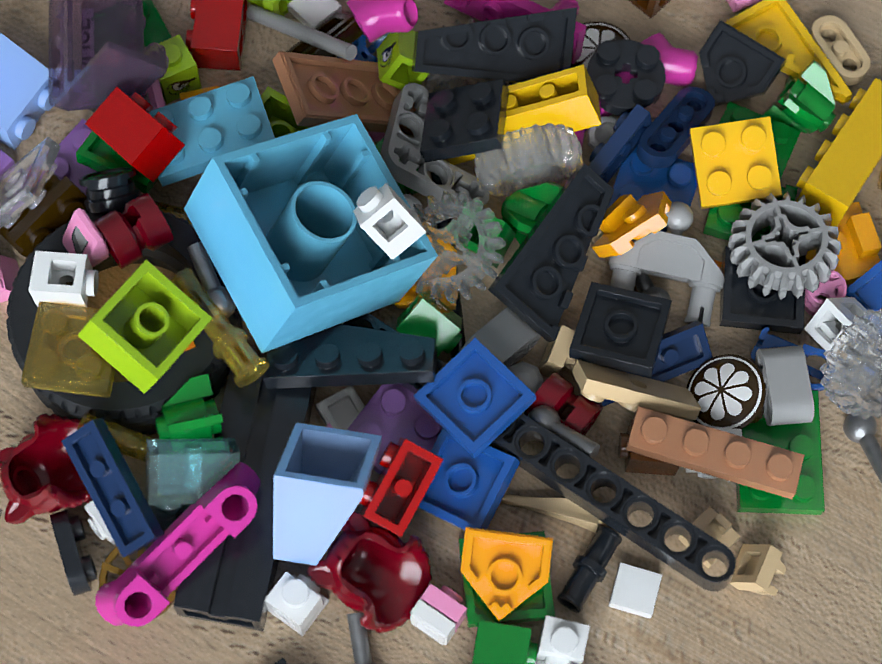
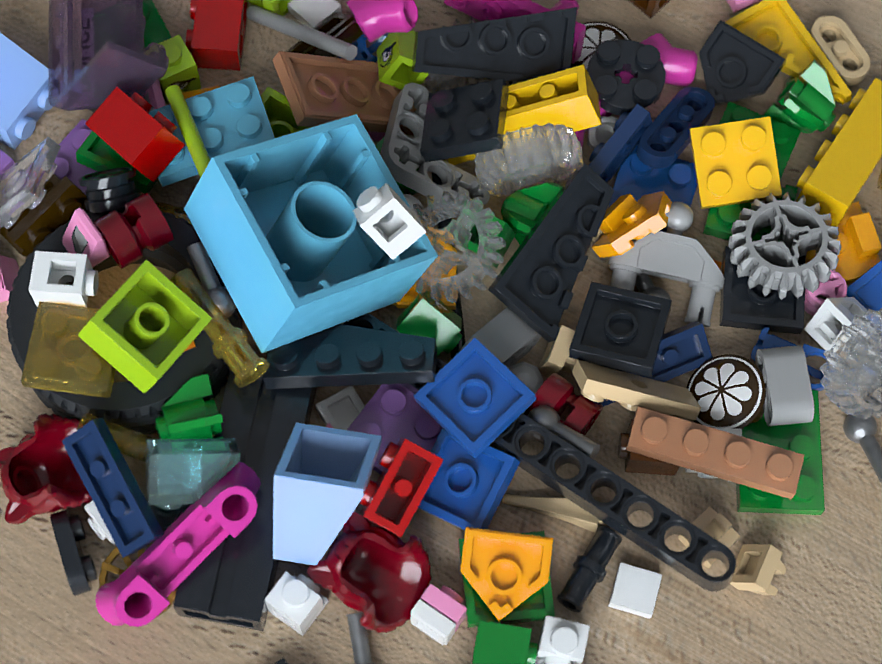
none -> lime bar [165,85,211,178]

